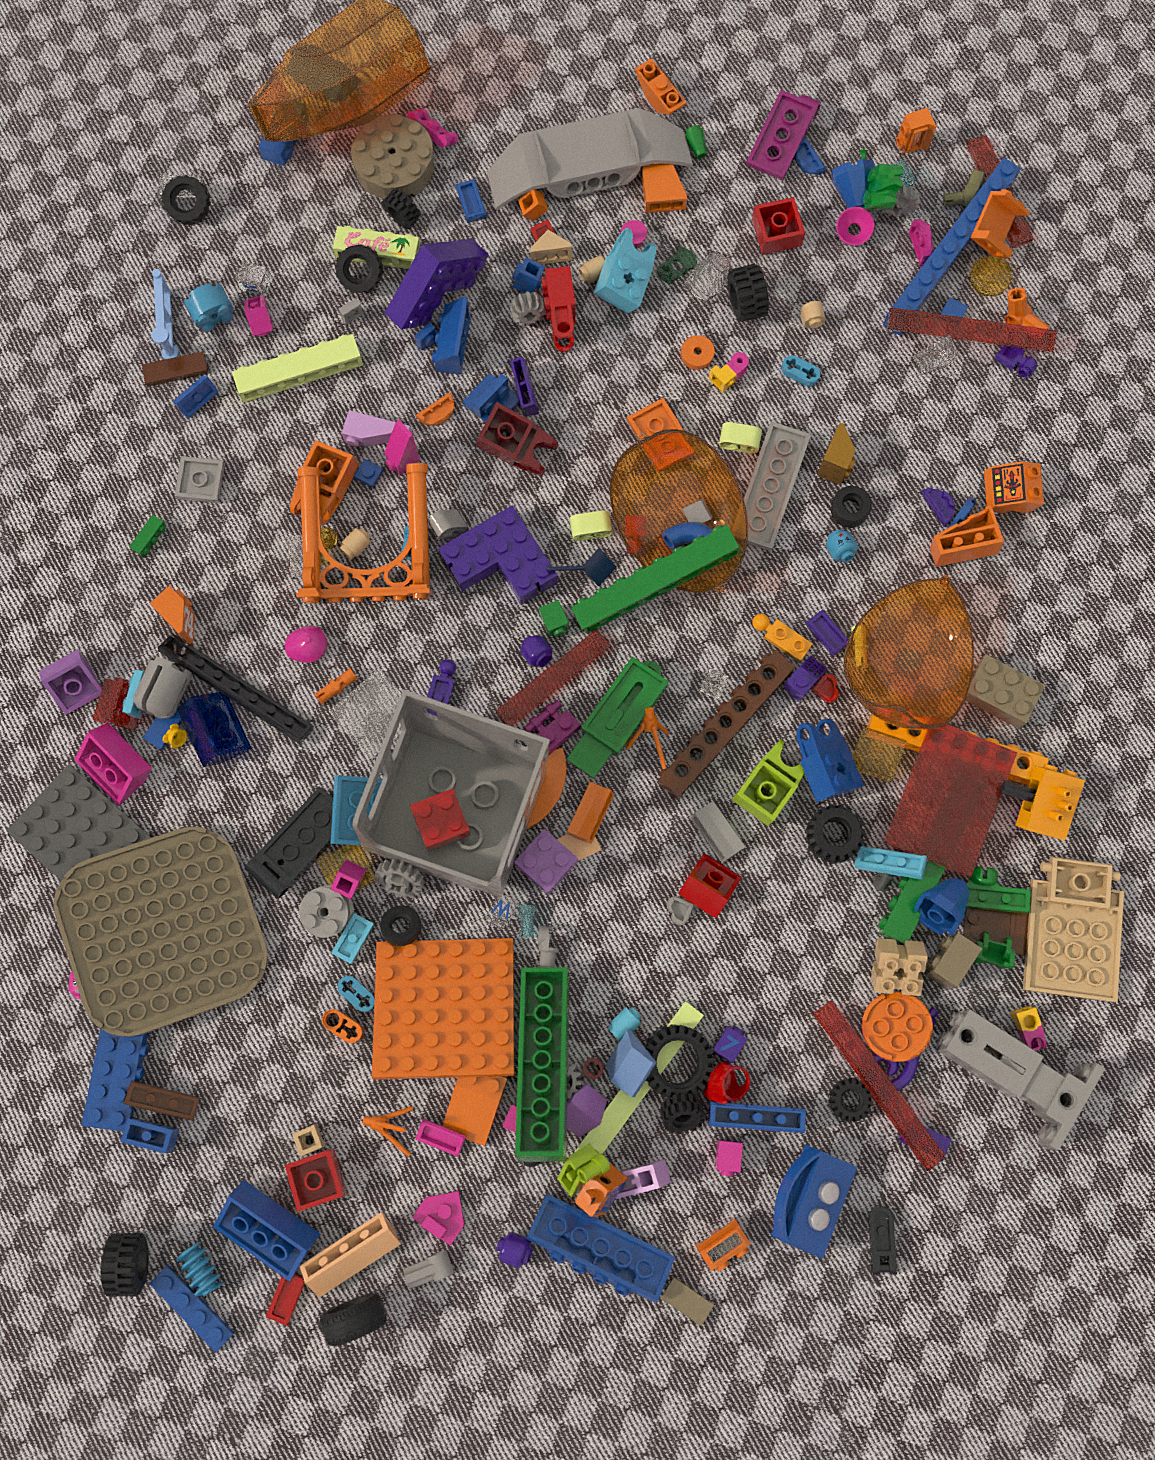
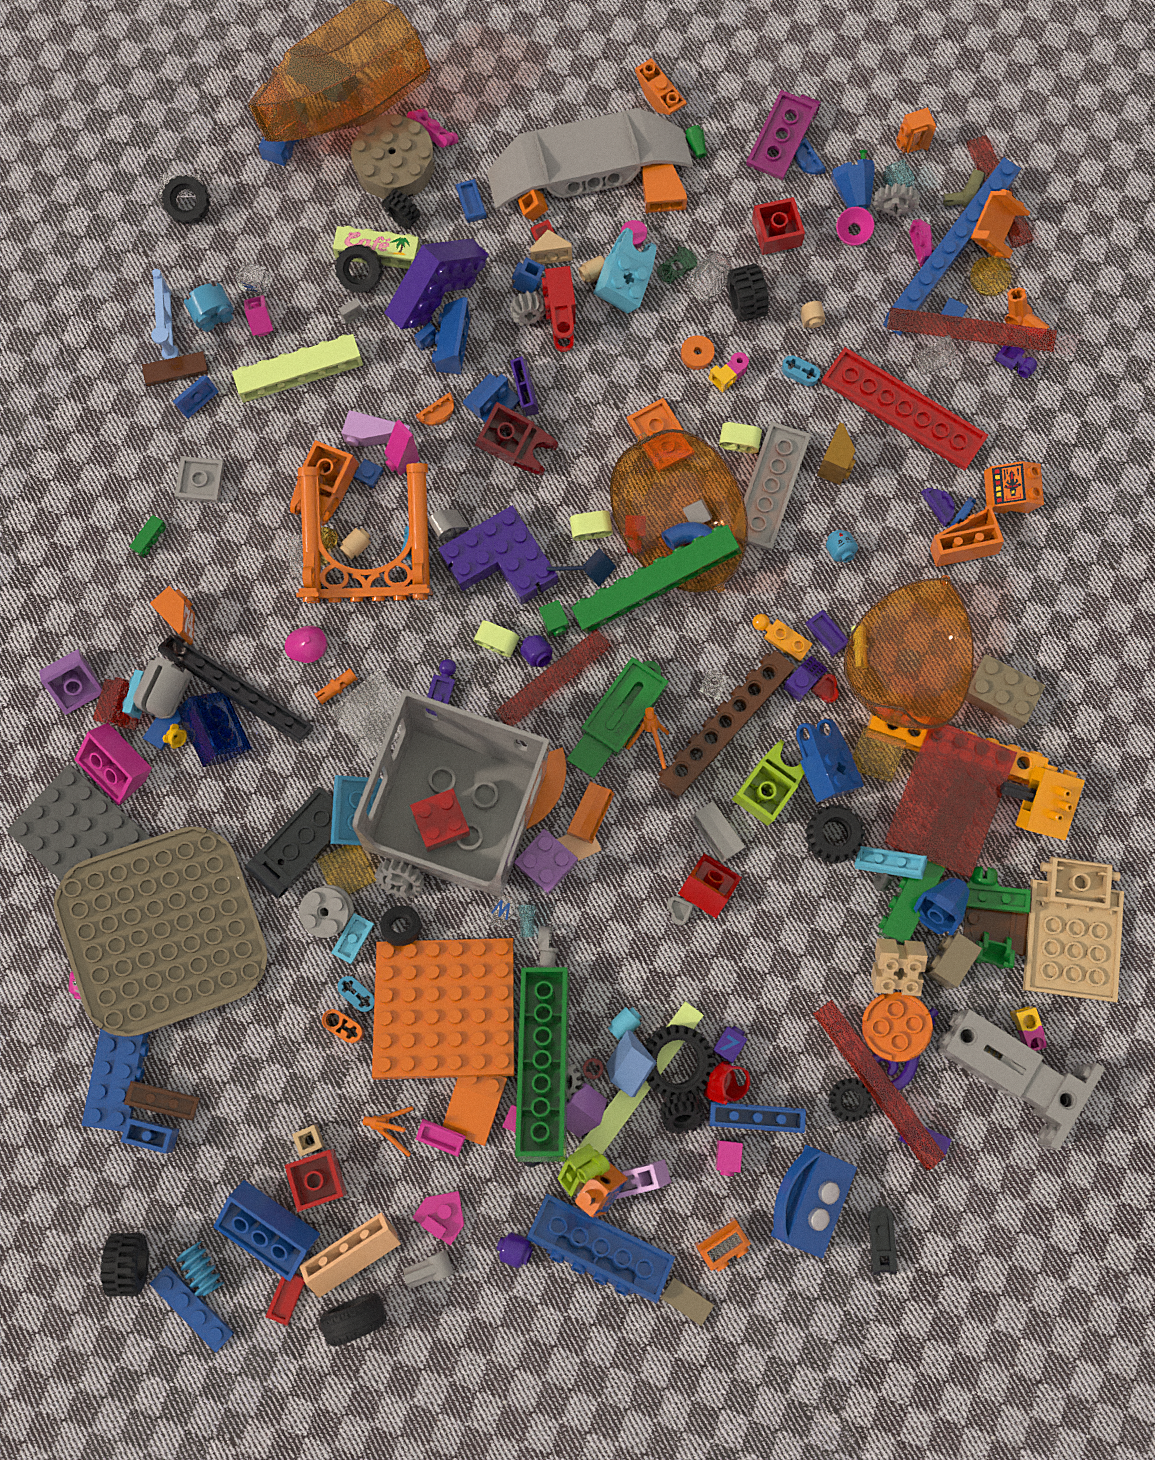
dark pink brick [330,859,367,899] -> none
magenta plate [524,700,582,755] -> none
black tyre [830,485,872,528] -> none
green plate [863,164,904,212] -> none
none -> yellowish green beam [473,620,520,657]
none -> red plate [821,347,989,471]

